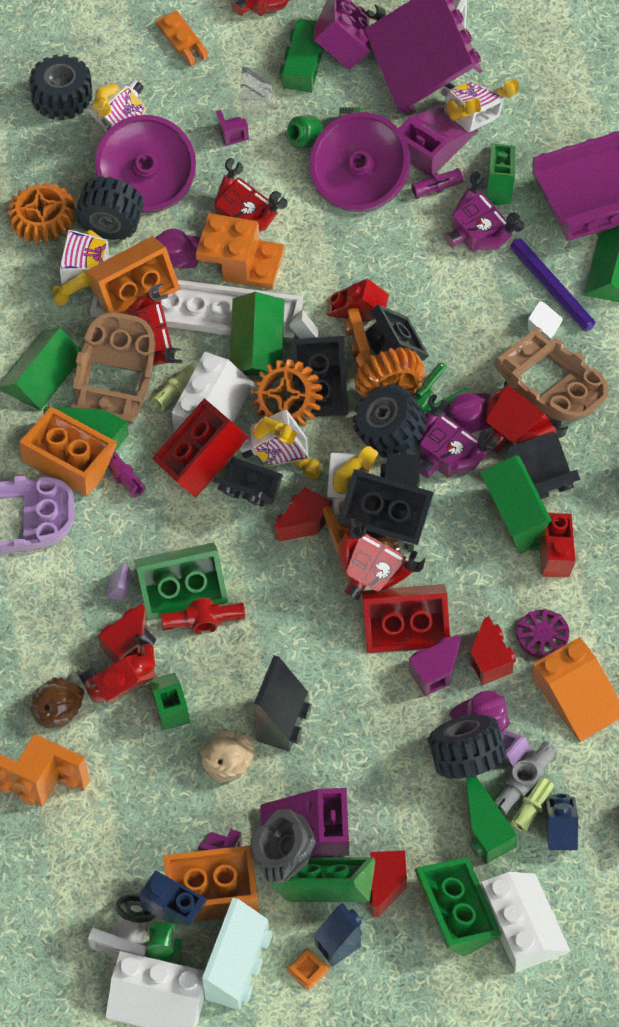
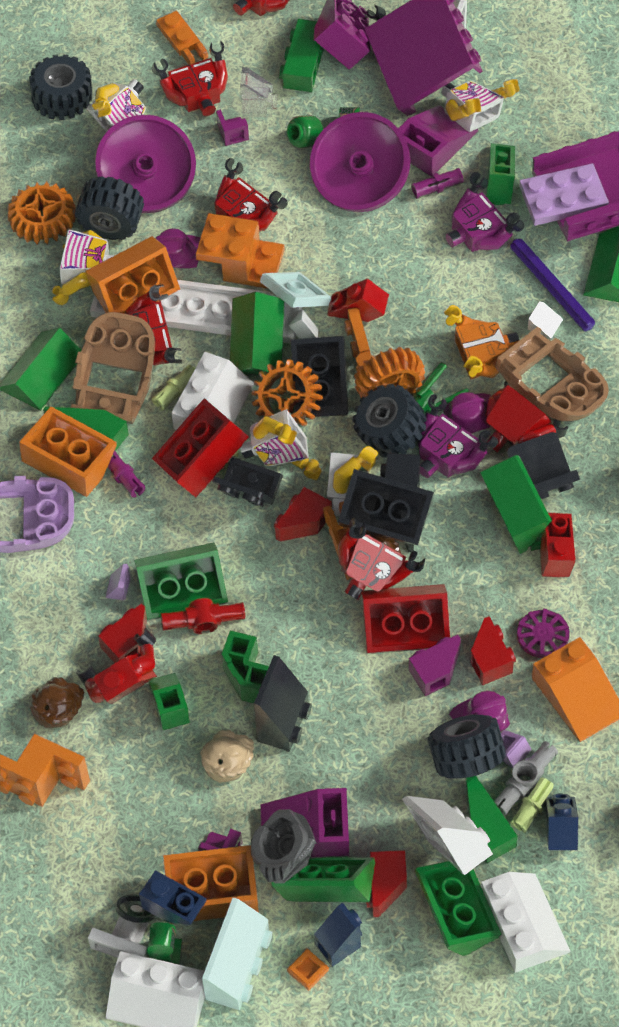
black bracket [365,304,429,361] -> none
none -> red torso [151,41,228,116]
none -> green brick [221,630,269,704]
none -> light aqua tile [260,272,331,308]
none -> white slope [402,796,493,875]
none -> orange torso [444,305,520,380]
none -> lavender plate [519,164,609,226]

